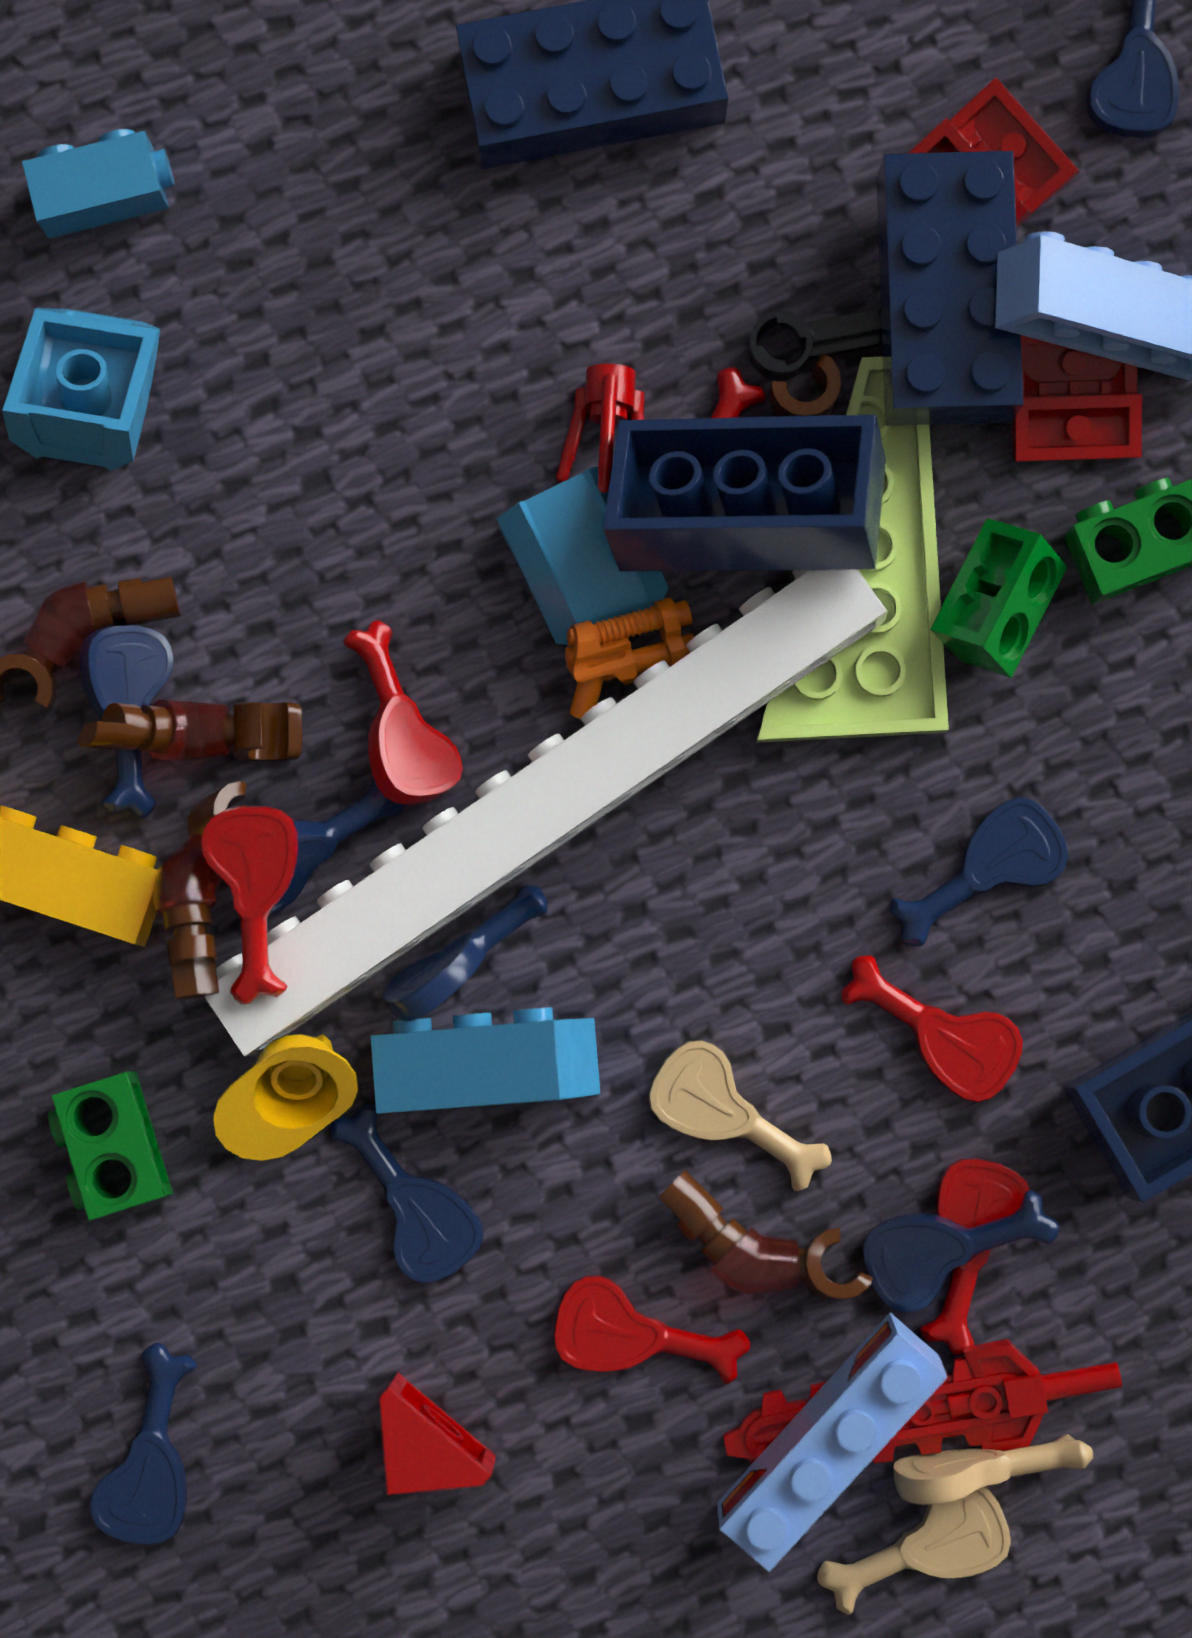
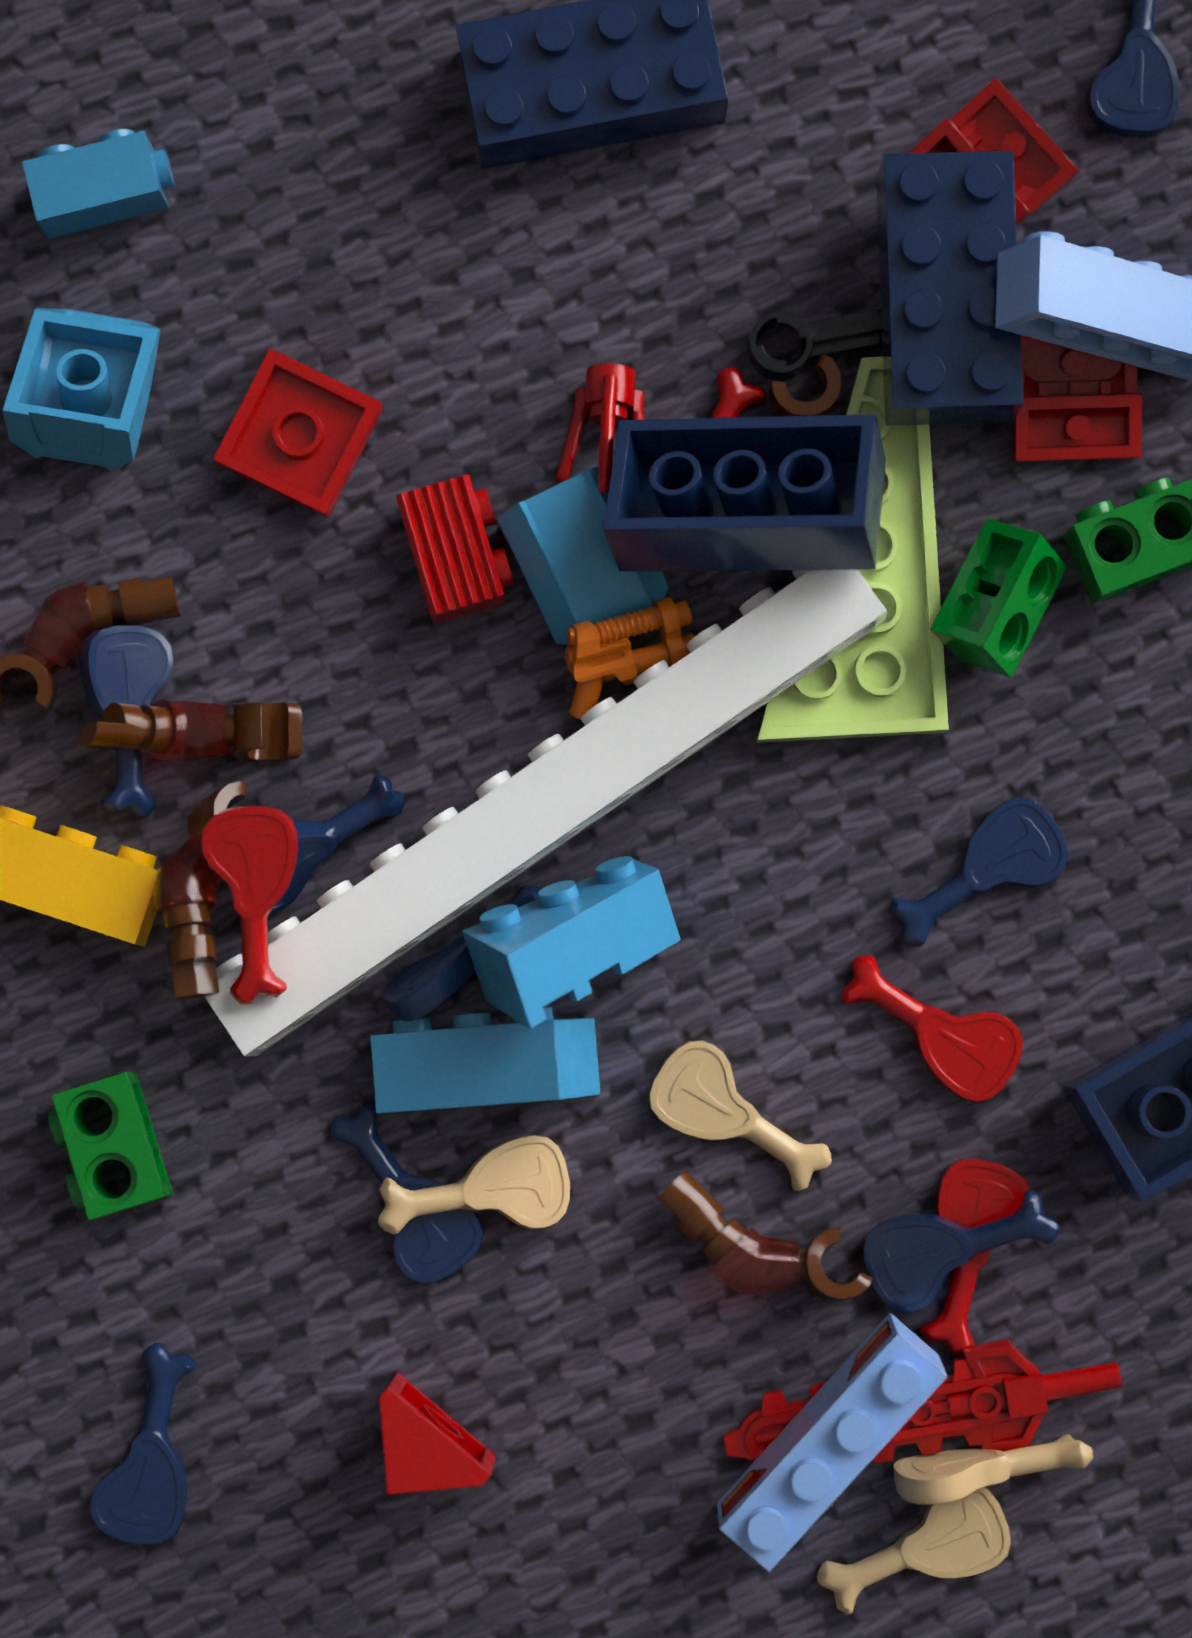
yellow piece [213,1034,358,1161] -> none
red piece [343,620,463,805] -> none
red piece [554,1275,751,1385] -> none
none -> red plate [213,348,384,519]
none -> tan piece [378,1135,570,1234]
none -> red brick [396,474,514,625]
none -> dark azure wedge [462,856,681,1029]

